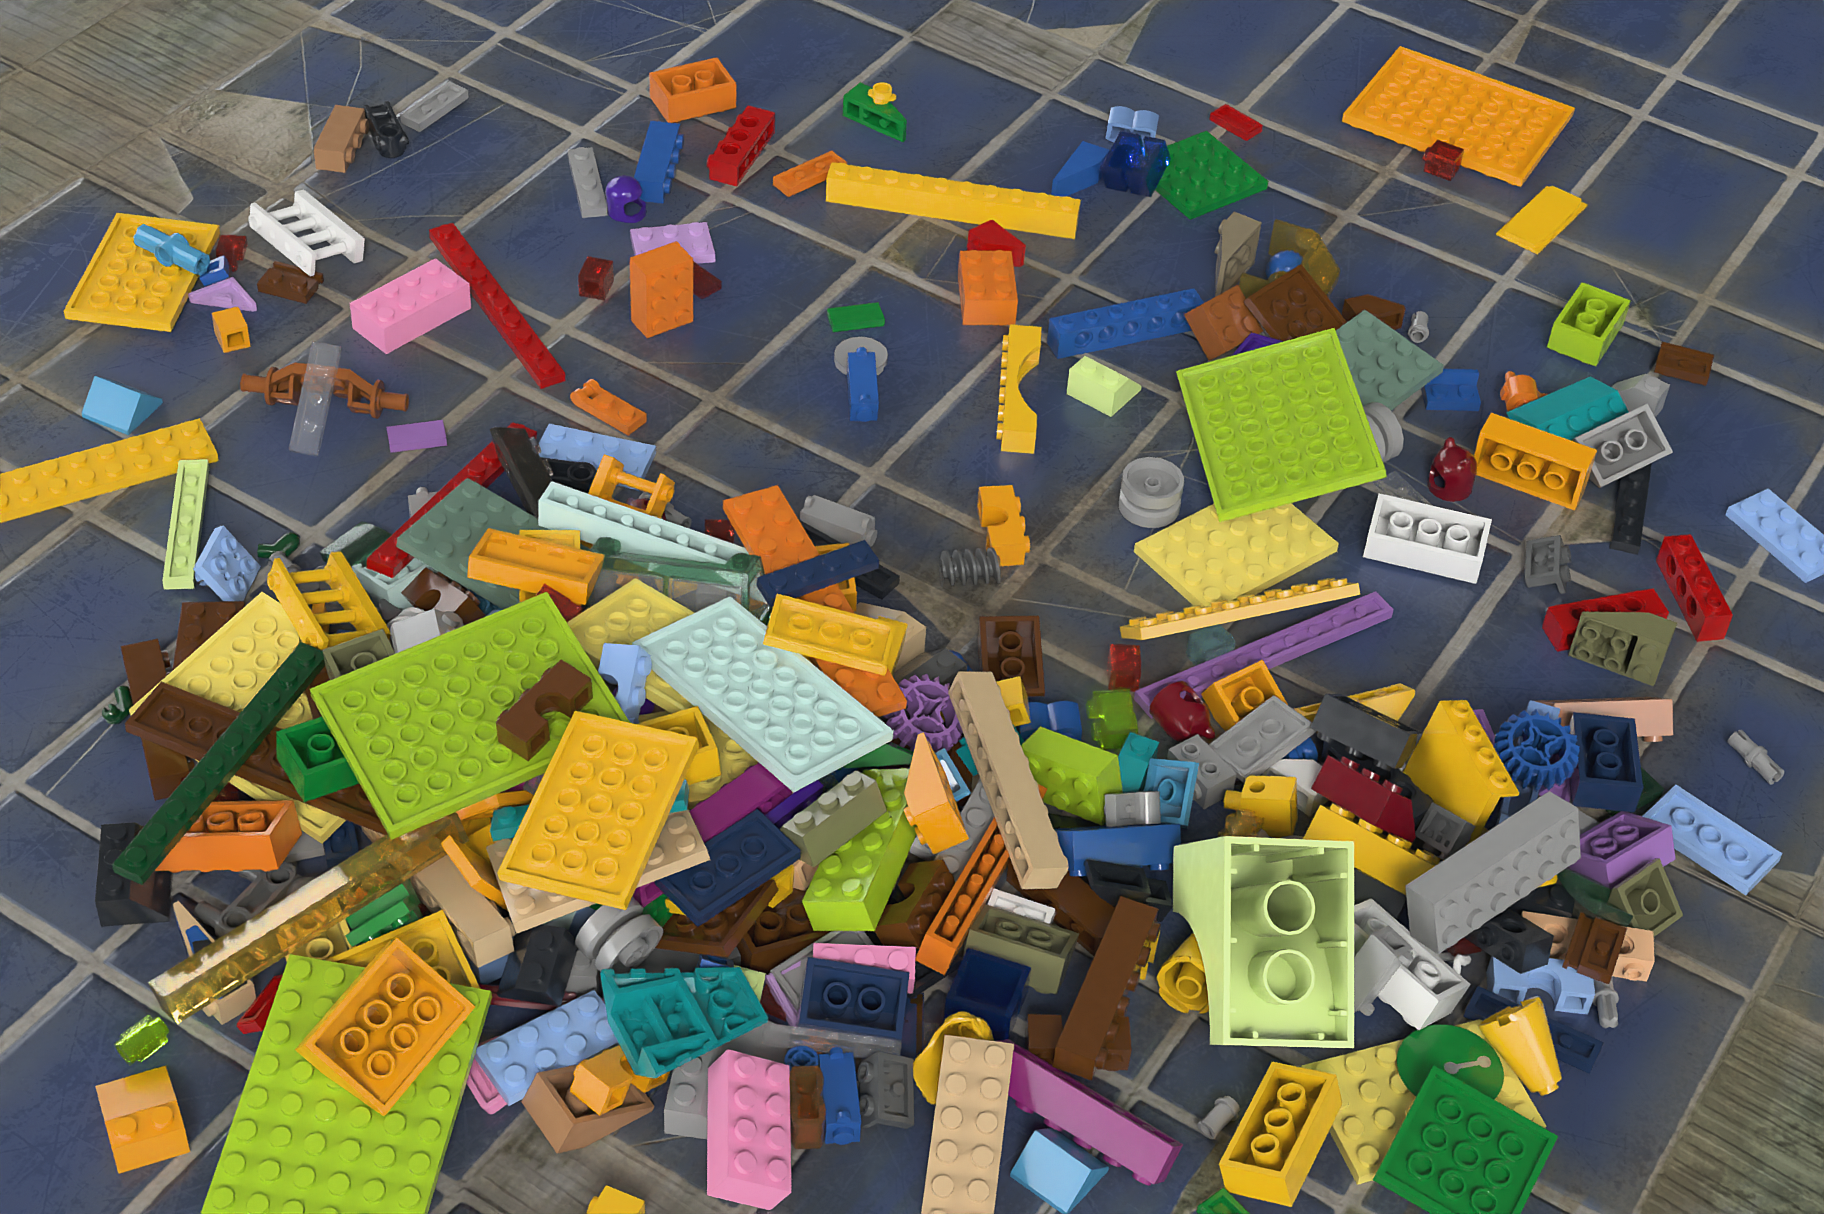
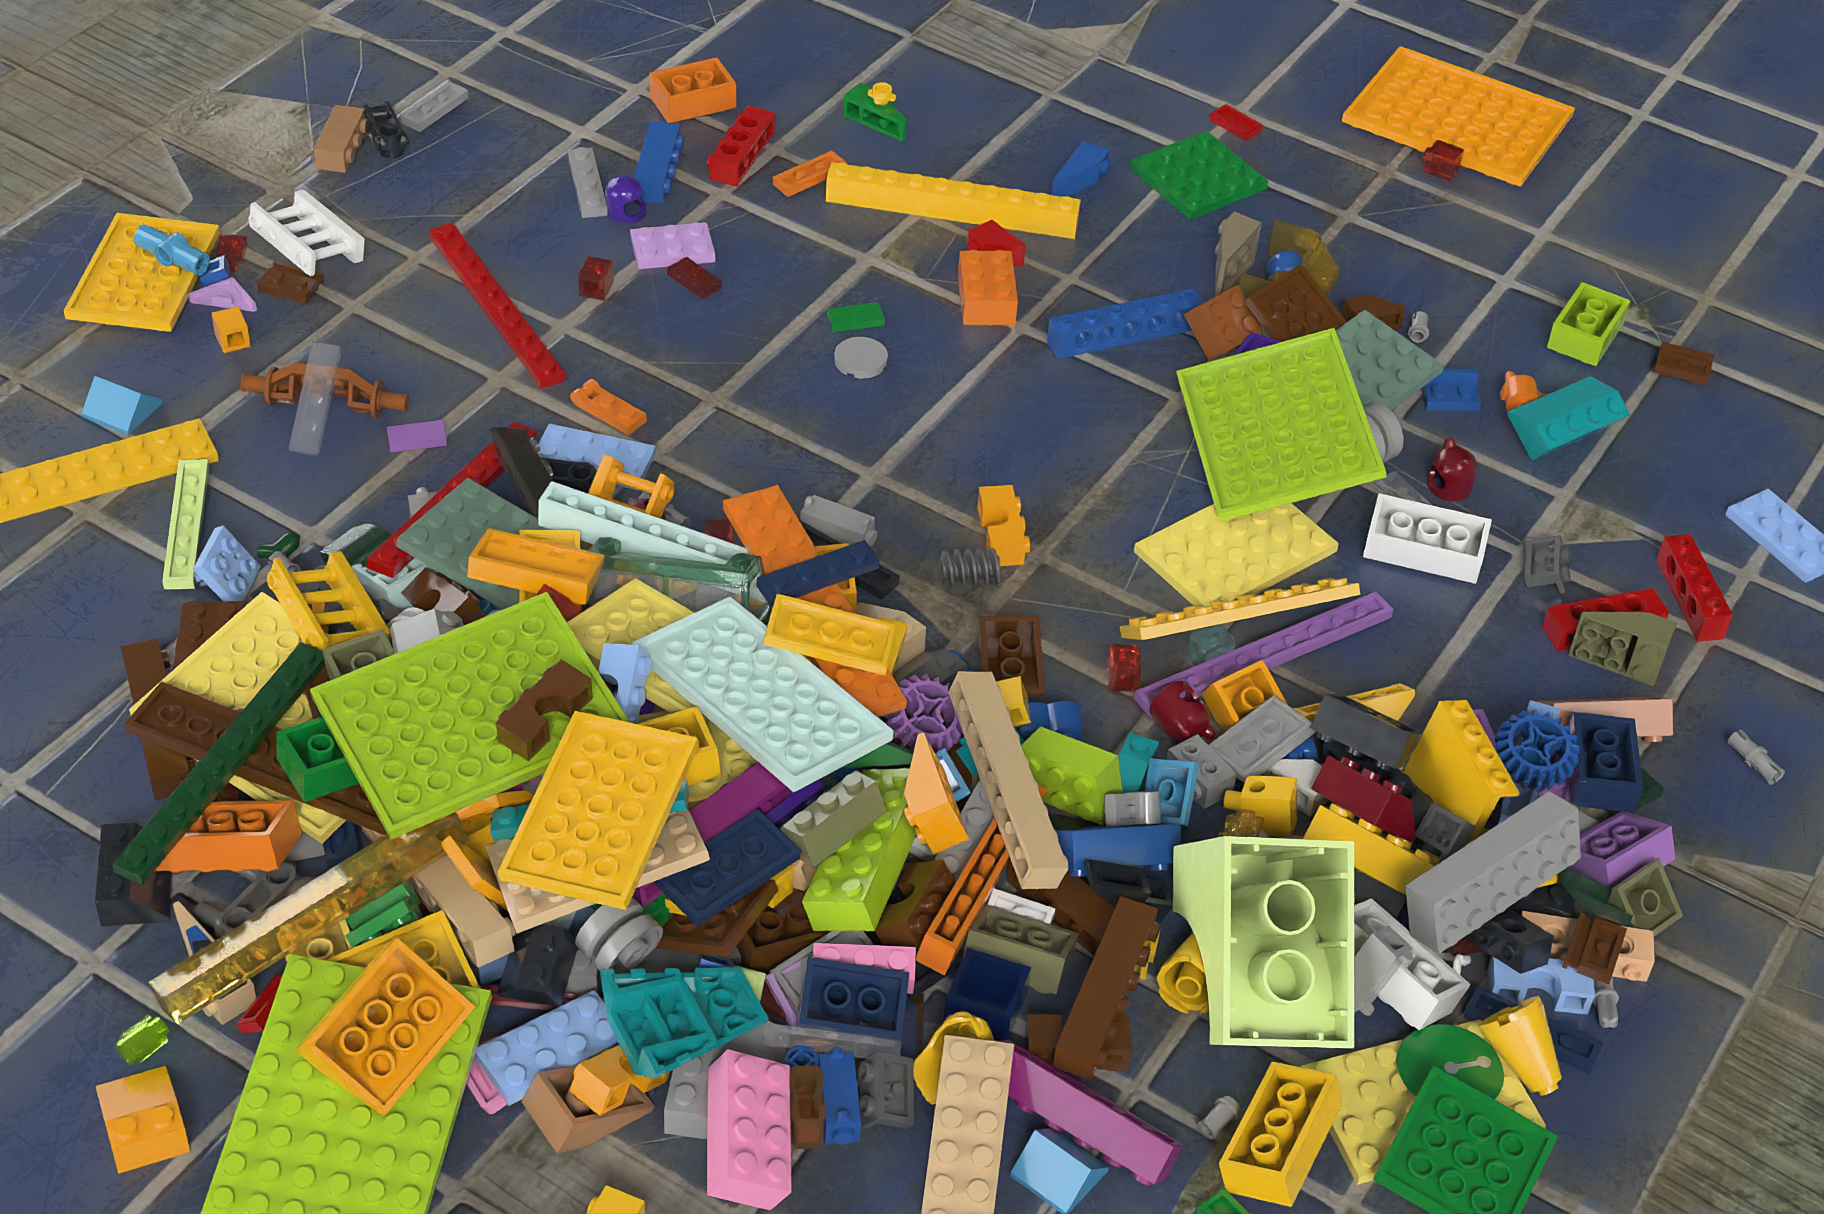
dark green arm [102,686,133,725] -> none
bright pink brick [350,258,471,354] -> none
orange brick [630,241,693,338] -> none
blue brick [847,347,879,422] -> none
yellow arch [996,324,1042,454] -> none
yellowish green slope [1067,356,1142,417] -> none
clear neon green brick [1086,689,1138,750] -> none
clear blue piece [1100,131,1171,197] -> none
medium blue brick [1106,106,1159,147] -> none
light grey wheel [1119,457,1184,528] -> none
light orange brick [1474,413,1597,510] -> none
yellow piece [1496,186,1588,255] -> none
light grey slope [1572,403,1673,488] -> none
black plate [1609,463,1652,555] -> none
light grey slope [1612,374,1670,417] -> none
light blue plate [1642,785,1783,896] -> none

